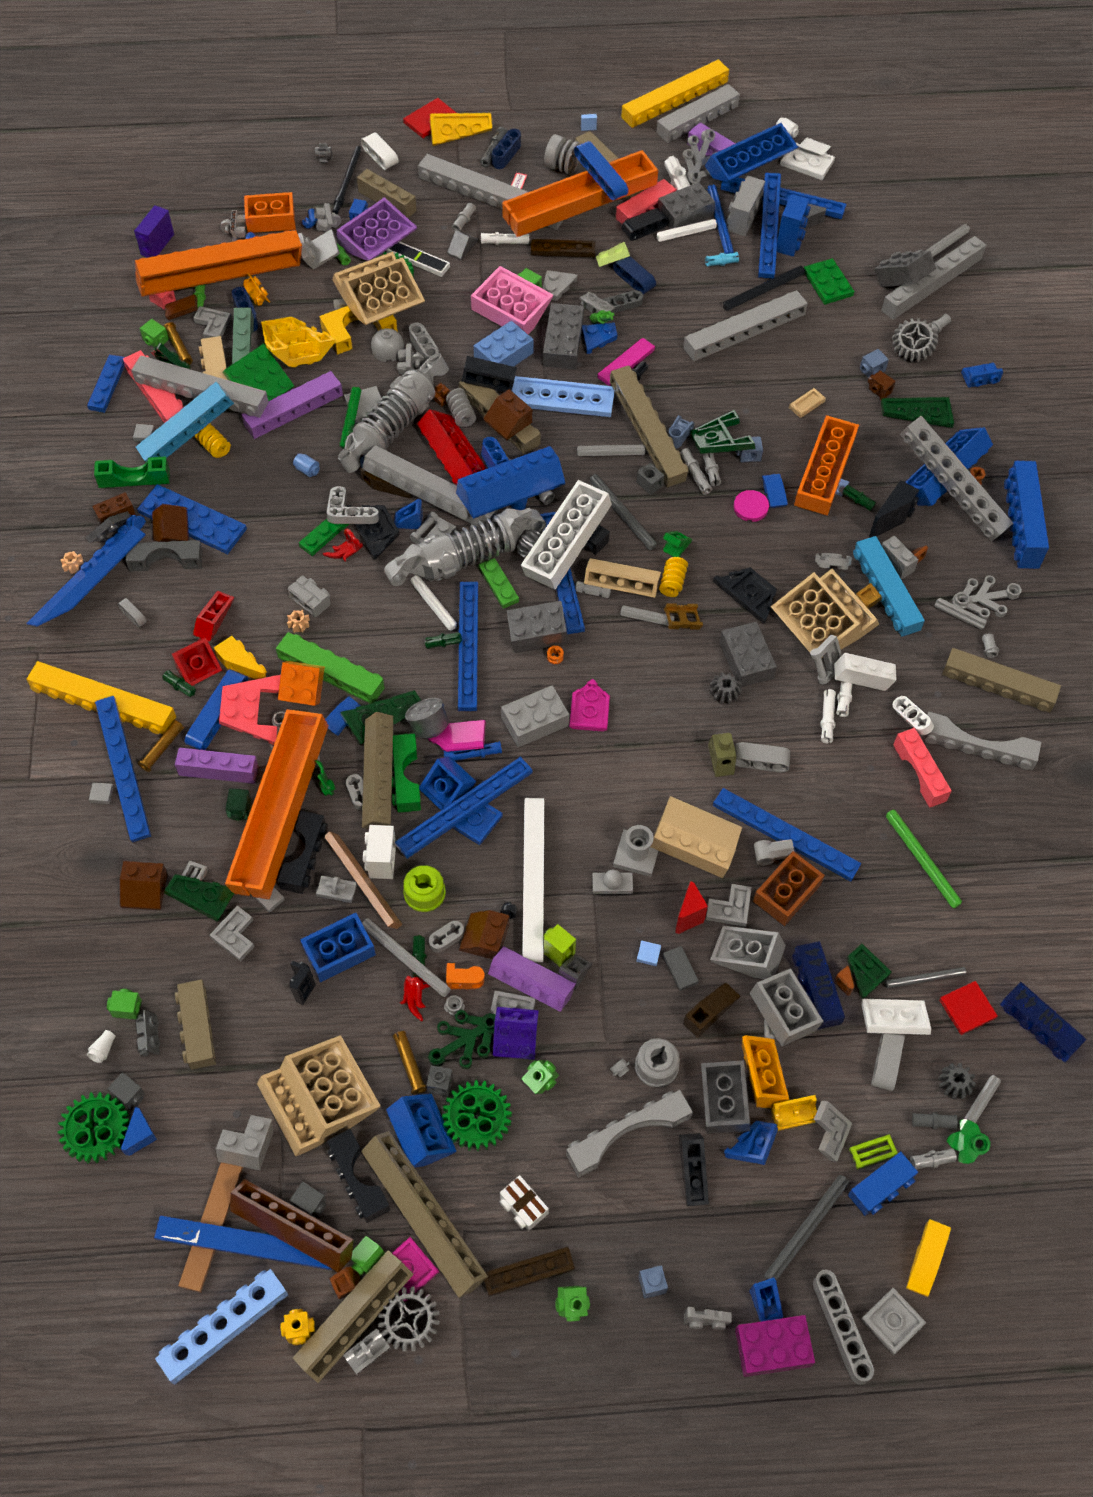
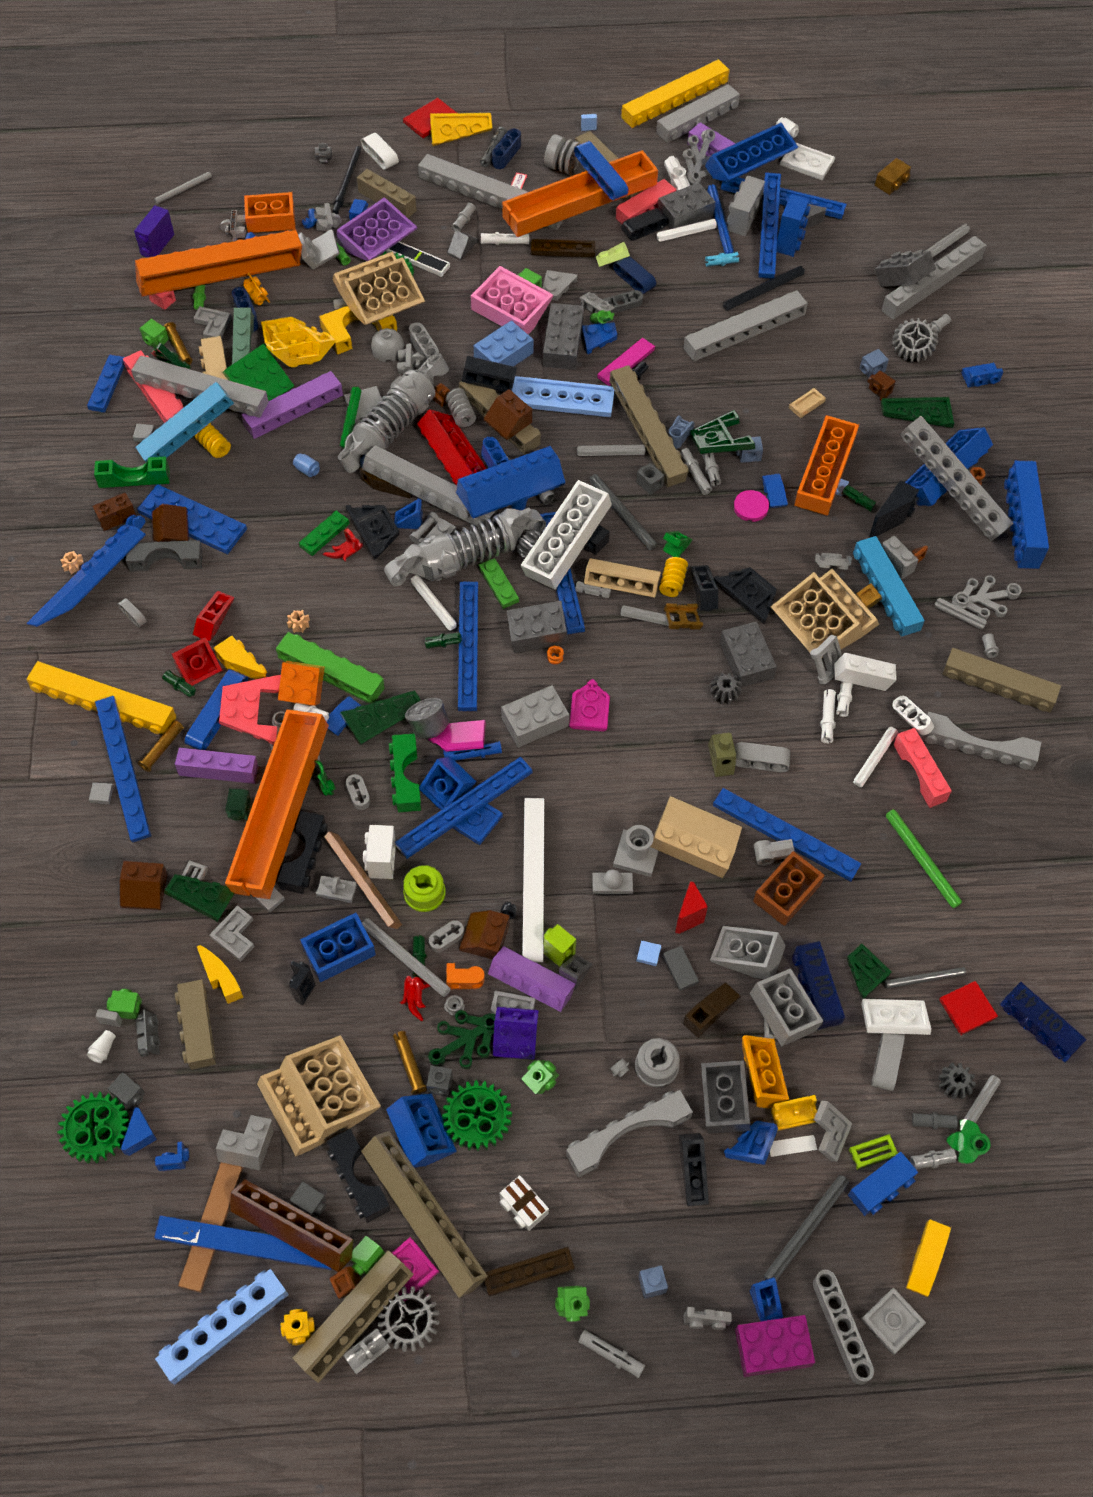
flat silver wing [86,511,131,543] -> none
reddish brown tile [165,294,198,320] -> none
light grey brick [288,576,331,618] -> none
light grey beam [327,486,379,524] -> none
dark tan brick [362,712,393,829] -> none
light grey plate [706,884,751,927] -> none
white sticker [799,138,831,155] -> none
green plate [804,258,855,305] -> none
dark orange slope [834,966,854,996] -> none
none -> light grey tile [96,1009,122,1027]
none -> light grey bar [154,172,212,204]
none -> blue bracket [155,1142,189,1171]
none -> yellow slope [197,945,244,1004]
none -> white axle [293,703,330,722]
none -> light grey pin [578,1329,645,1379]
none -> black slope [691,565,719,611]
none -> white sticker [770,1135,817,1157]
none -> white axle [853,727,898,787]
none -> pearl gold brick [875,158,911,195]

